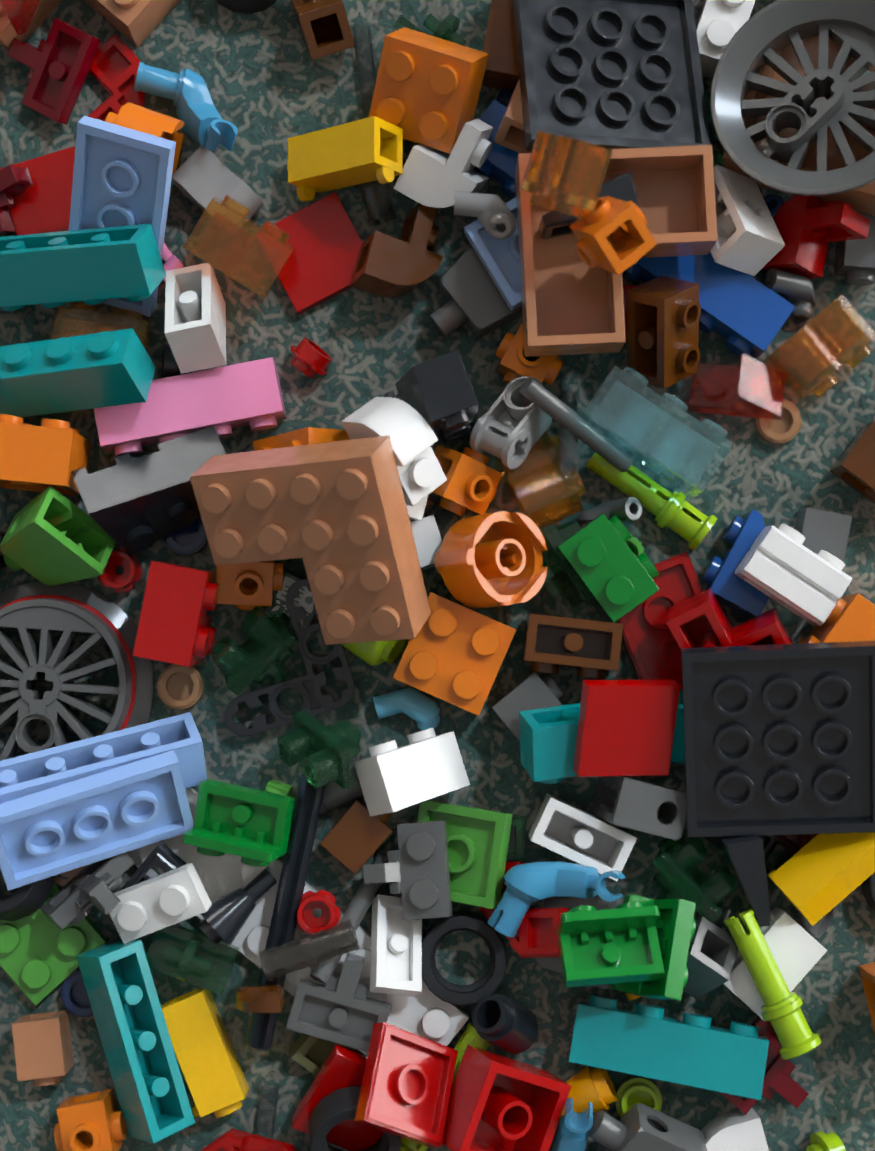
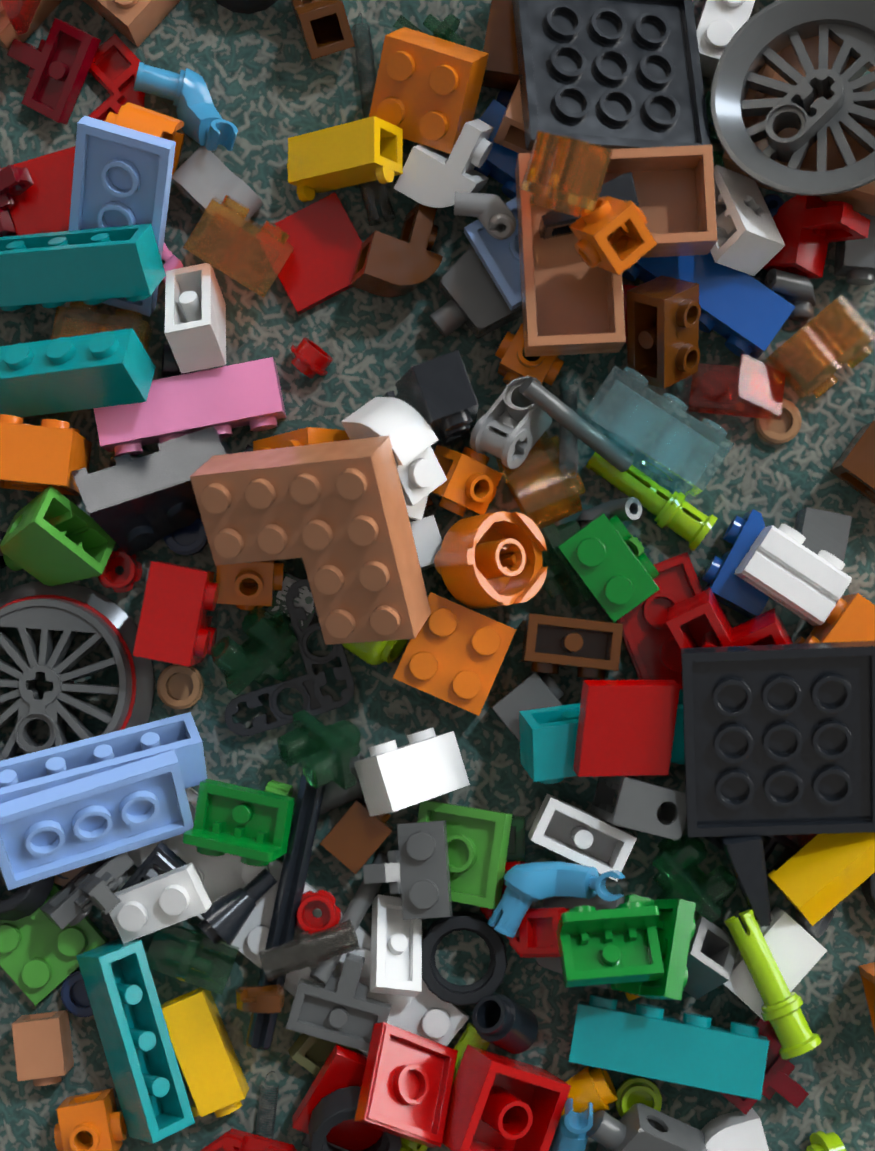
medium azure arm [373,687,440,730] -> none

